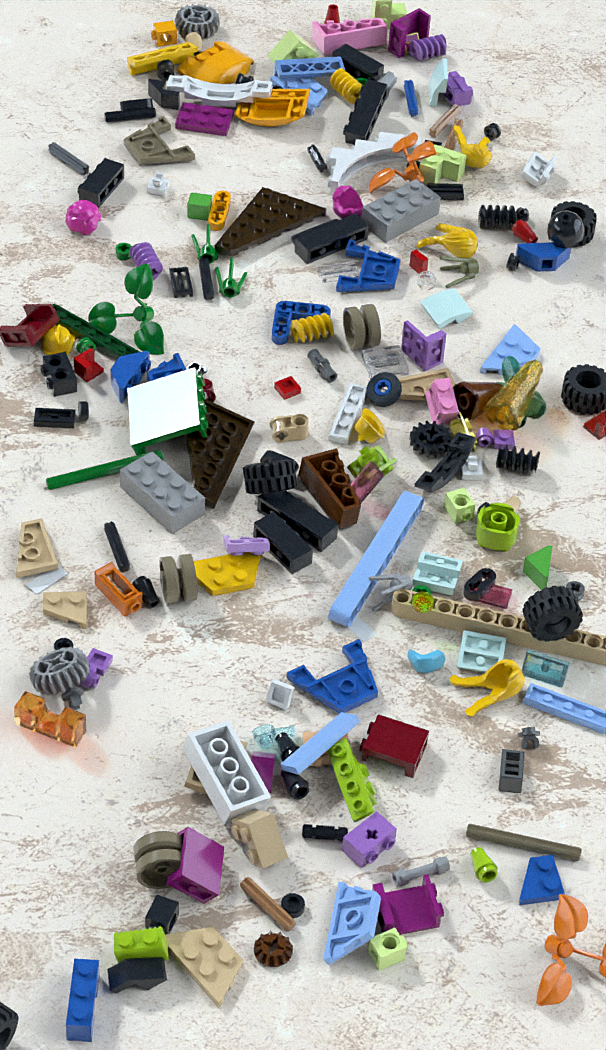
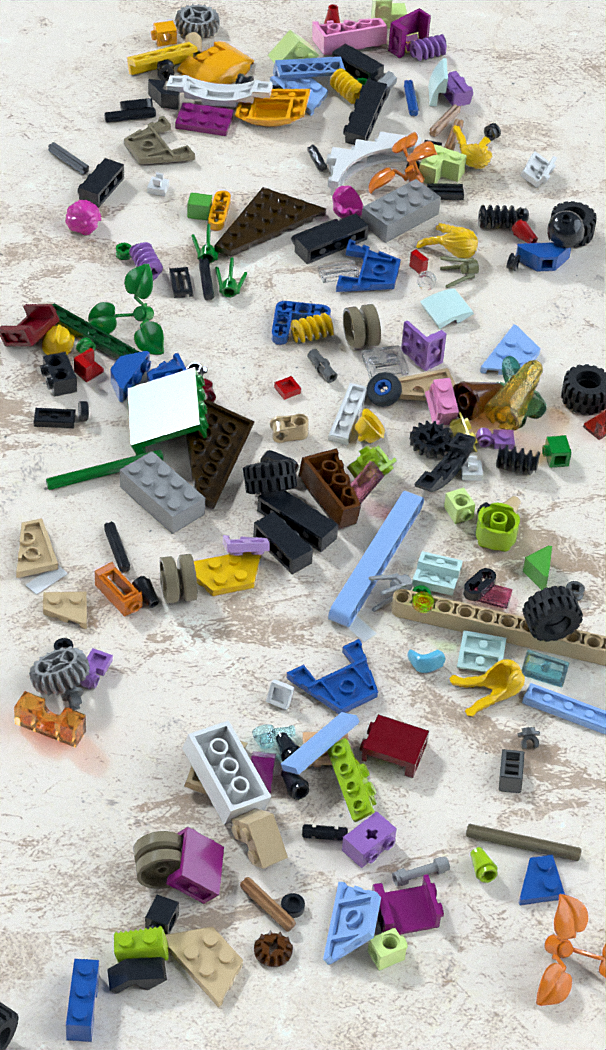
none -> green brick [542,435,572,468]

